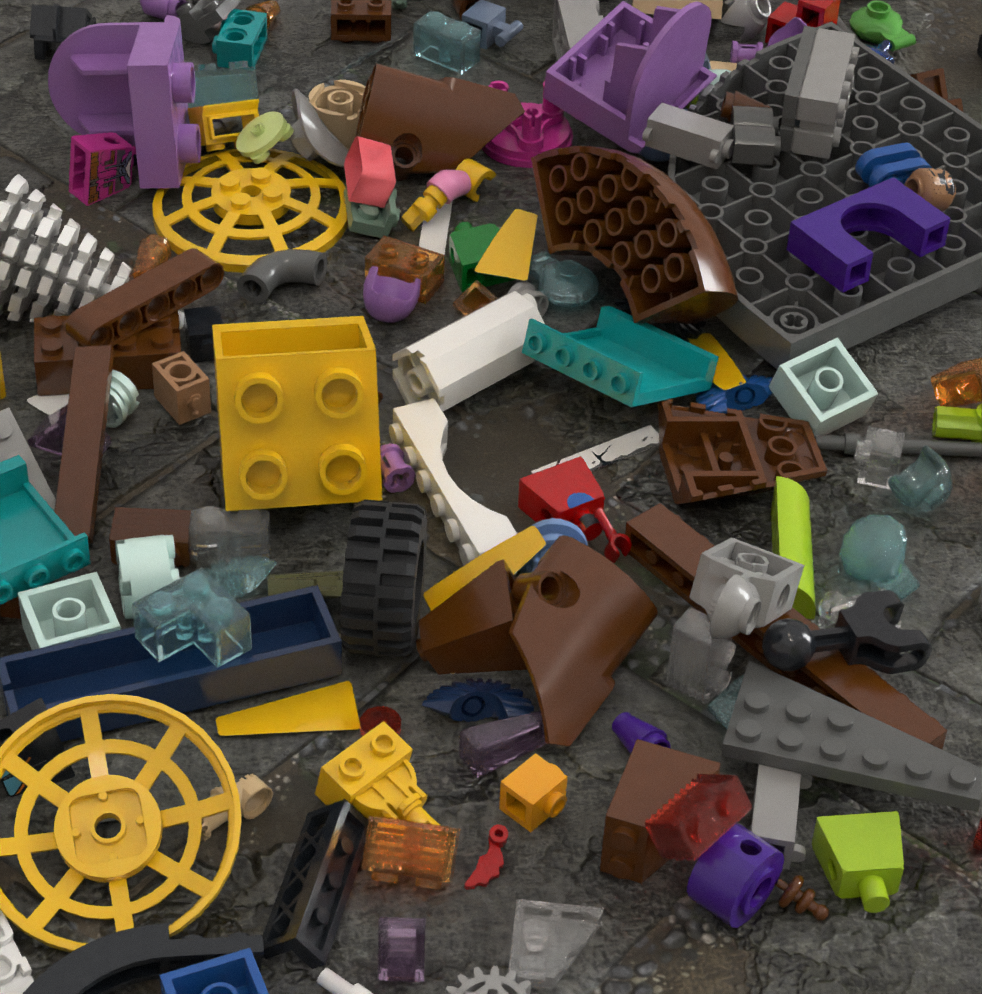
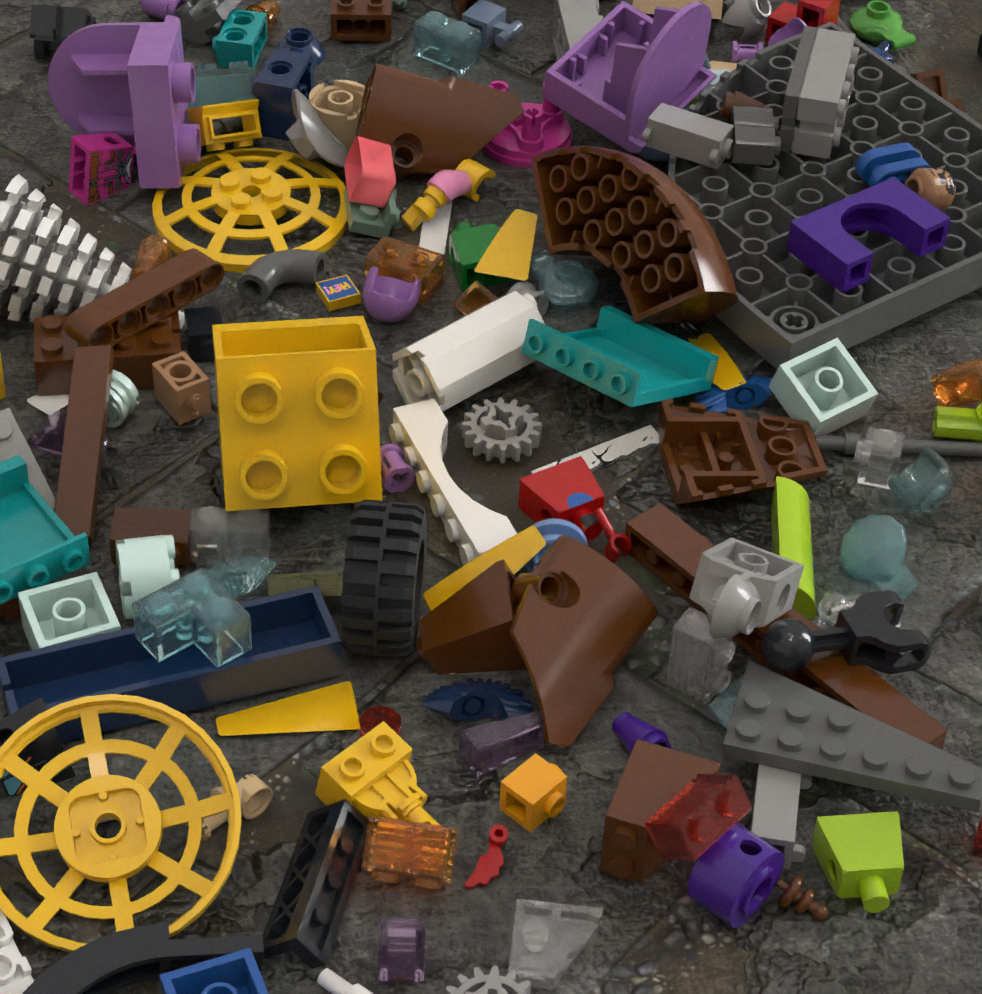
yellowish green piece [236,111,294,164] -> none
none -> dark blue brick [251,27,326,141]
none -> tile [316,274,361,312]
none -> light grey gear [462,398,542,463]

